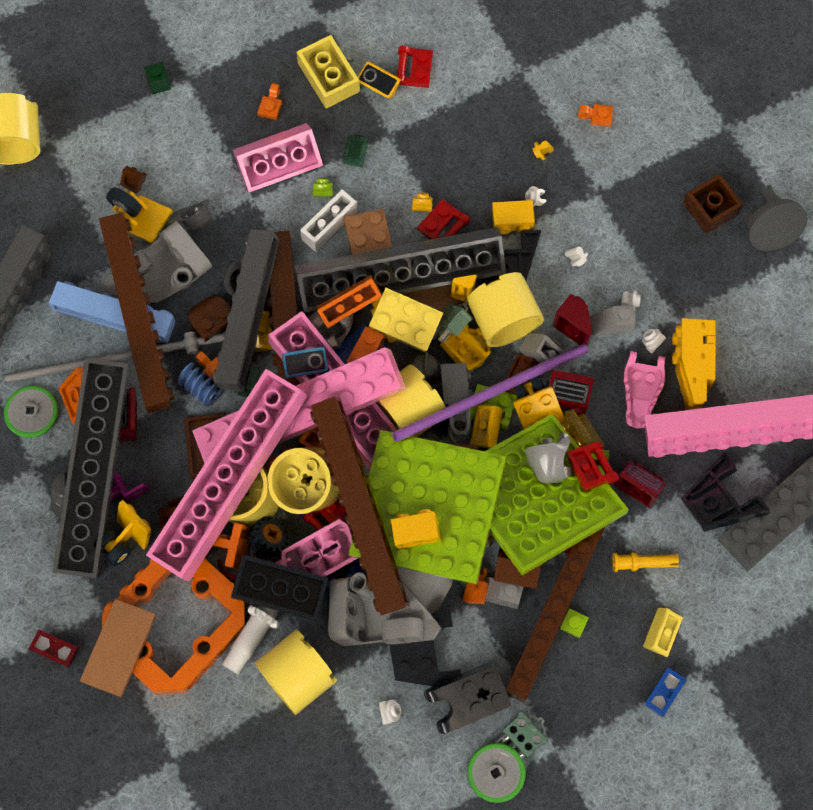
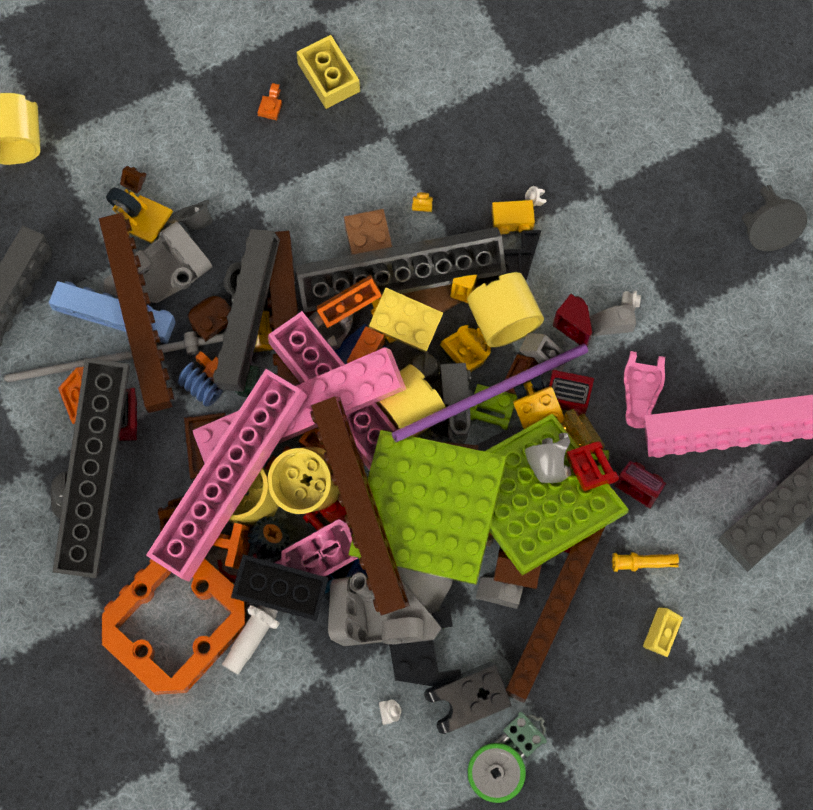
light grey wheel [4,386,58,438] -> none
dark red piece [29,630,79,668] -> none
medium nougat tile [80,599,157,698] -> none
yellow plate [94,500,151,566] -> none
magenta bracket [110,472,151,501] -> none
dark green brick [144,61,171,94] -> none
bright pink slope [233,123,323,192] -> none
light yellow brick [254,629,337,715] -> none
slope [282,347,328,378] -> none
white brick [300,190,357,252] -> none
lime plate [313,178,333,197] -> none
clear green brick [343,134,368,168] -> none
slope [358,61,401,99] -> none
yellow brick [391,509,441,549] -> none
red plate [396,45,433,88] -> none
red plate [417,199,470,240] -> none
sand green piece [432,302,473,343] -> none
orange plate [462,568,489,604] -> none
yellow slope [470,405,503,449] -> none
yellow plate [532,141,554,160] -> none
lime plate [560,608,589,638] -> none
white plate [565,247,588,267] -> none
orange plate [578,104,613,127] -> none
white plate [642,329,666,353] -> none
blue piece [644,668,687,717] -> none
yellow piece [672,318,716,410] -> none
black wing [681,453,771,532] -> none
reddish brown brick [683,173,743,234] -> none

